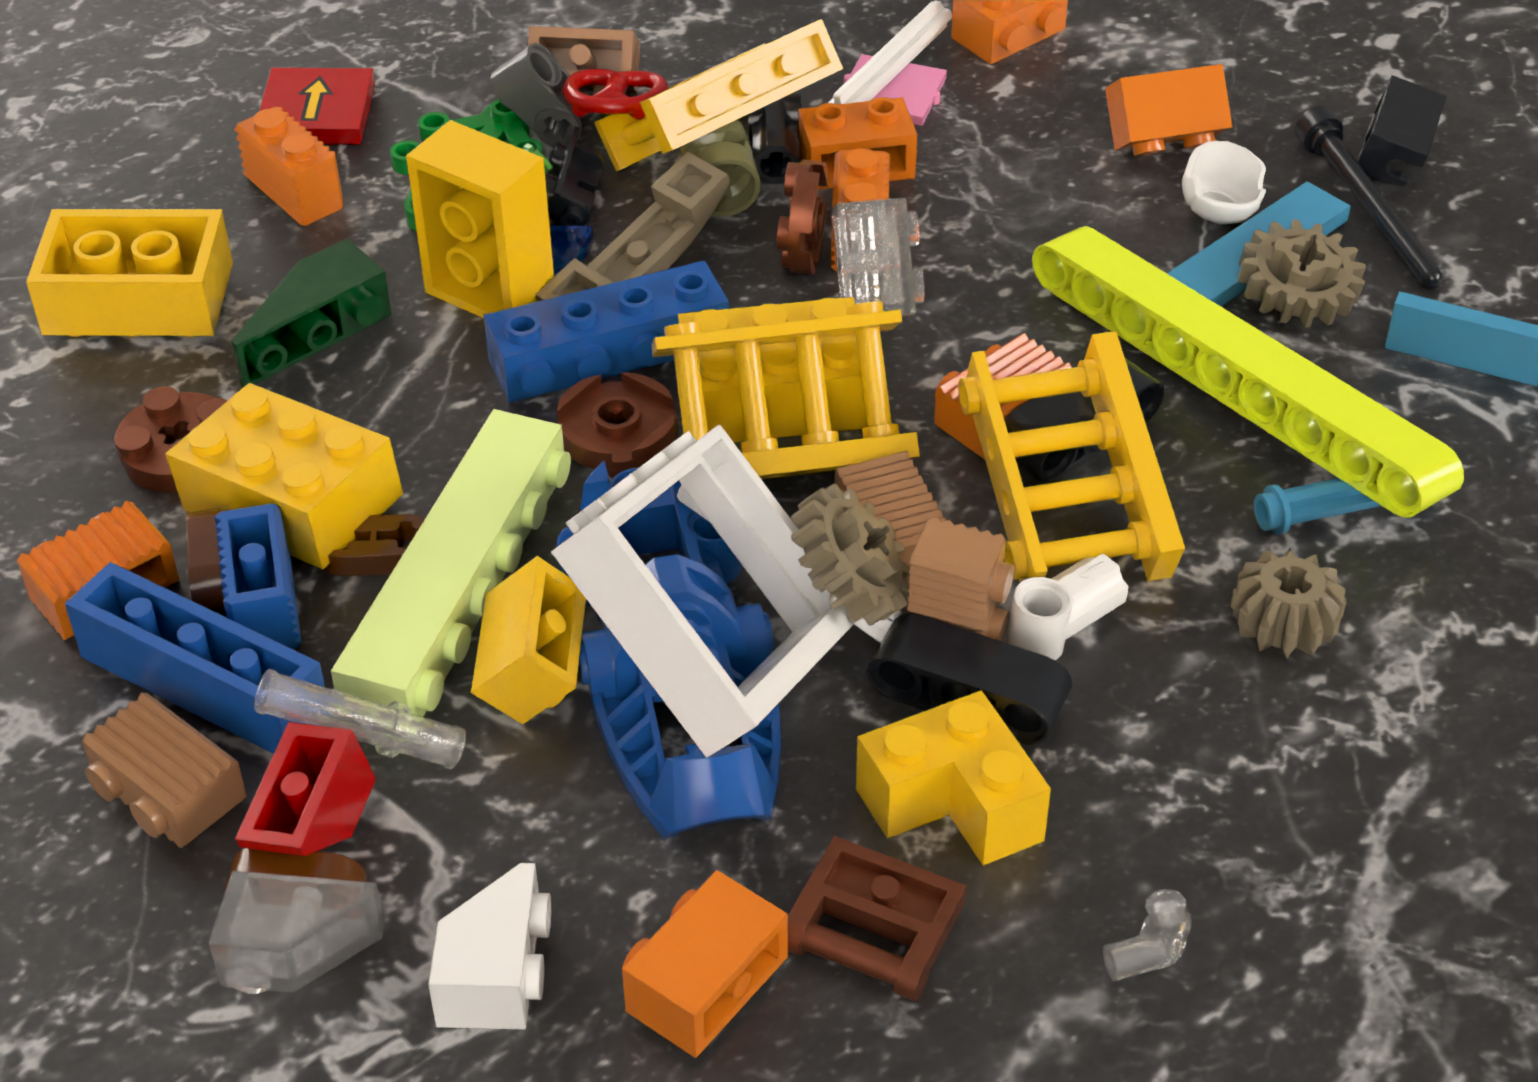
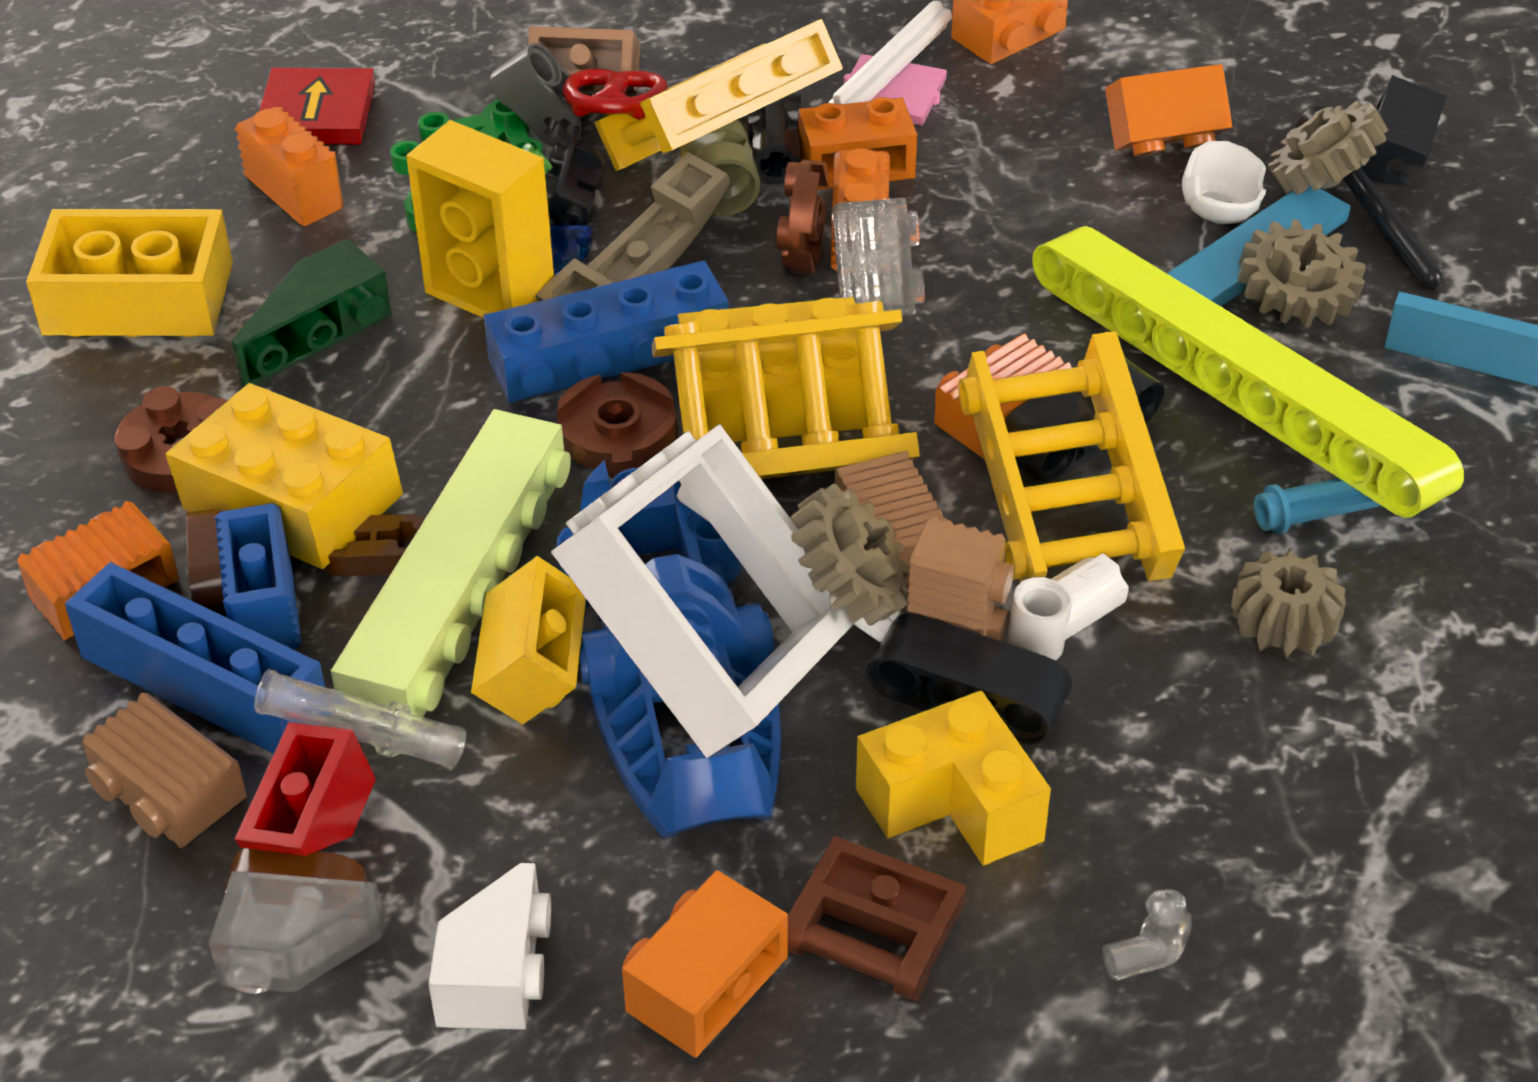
none -> dark tan gear [1268,101,1388,195]

